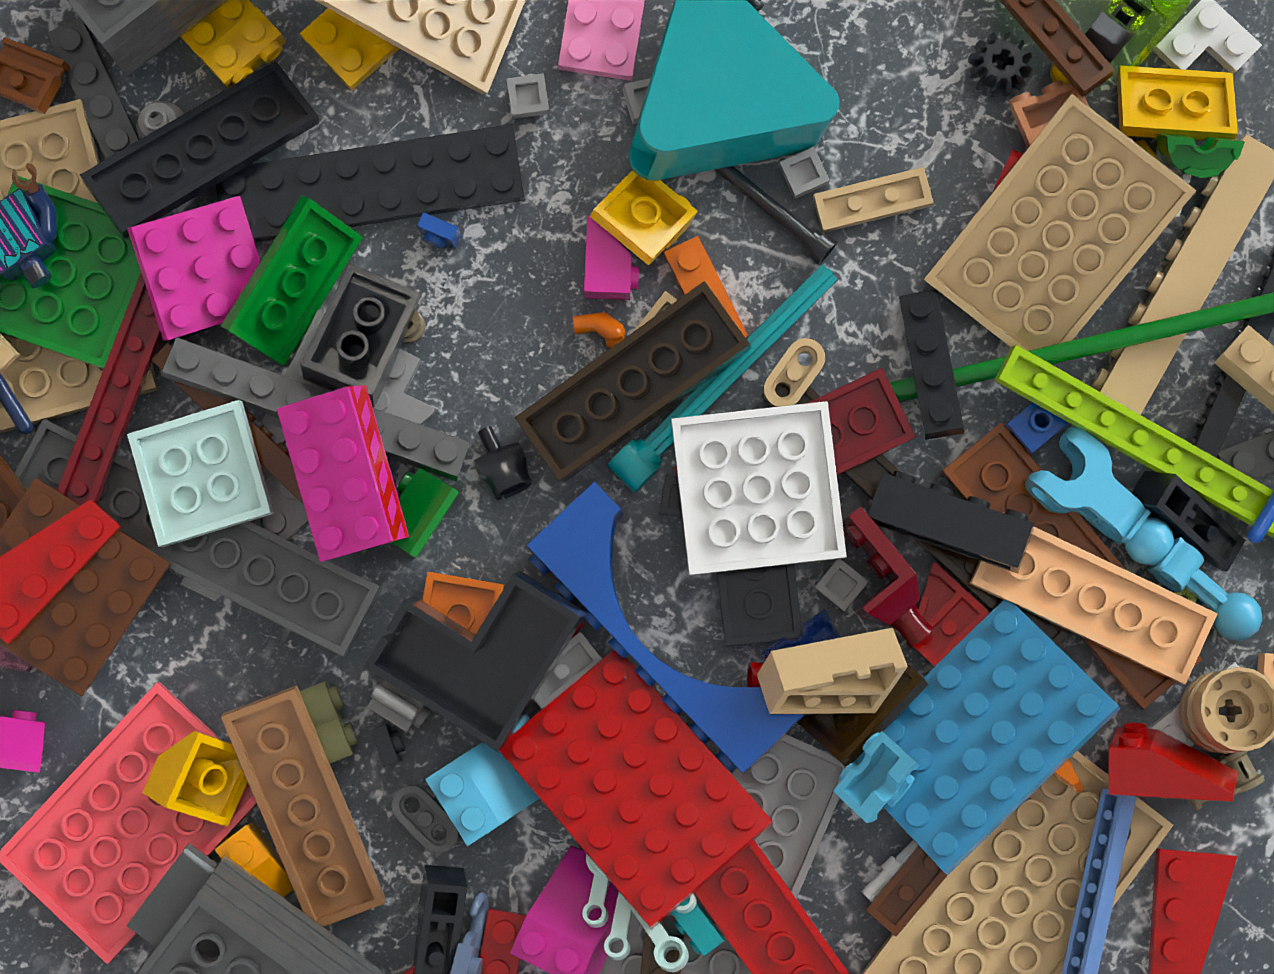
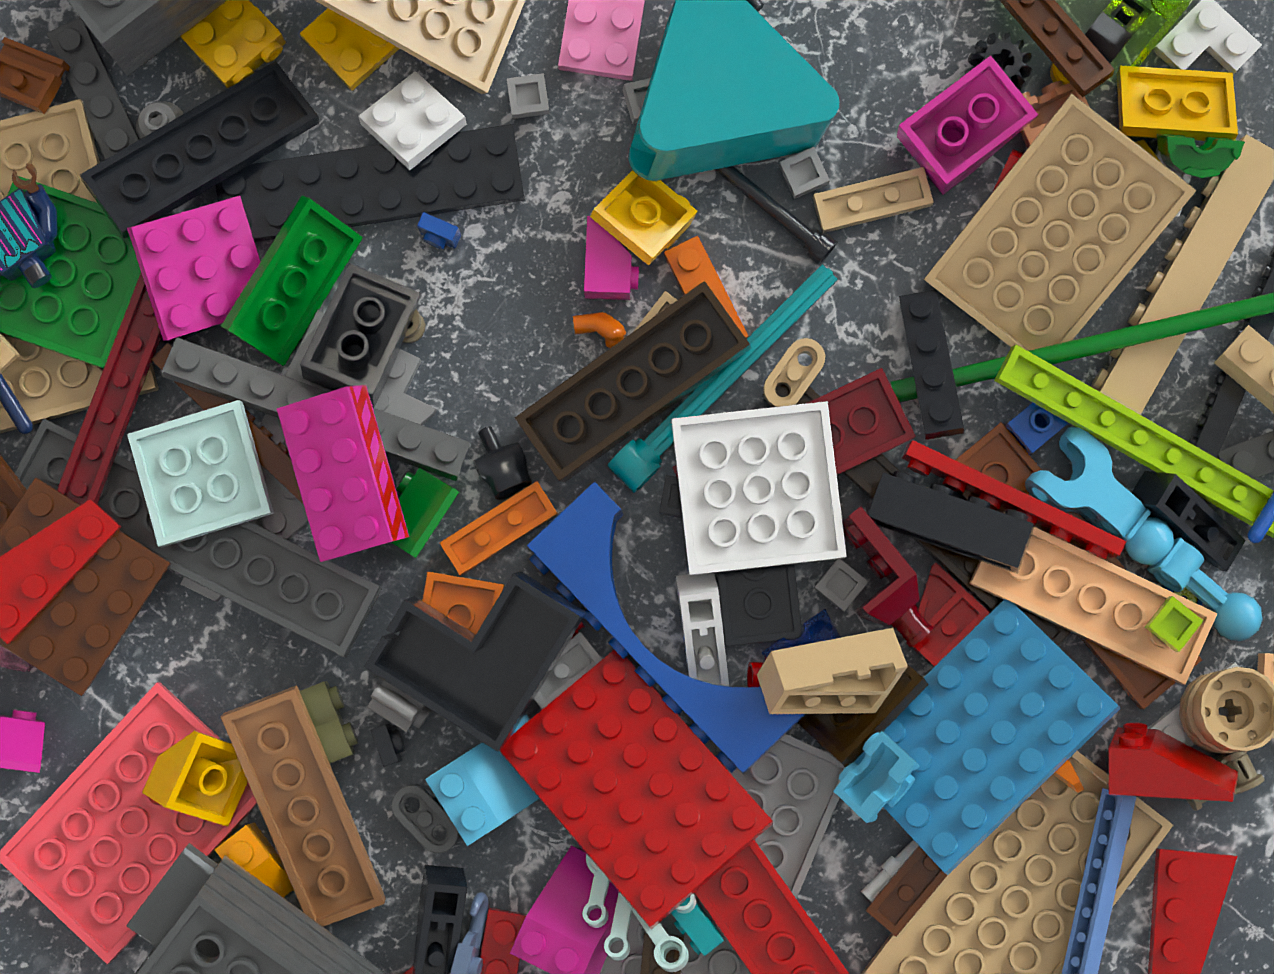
none -> white plate [358,71,467,170]
none -> orange plate [439,481,558,576]
none -> white slope [676,573,729,687]
none -> dark pink slope [897,56,1038,195]
none -> red plate [901,440,1126,560]
none -> lime plate [1145,596,1203,652]

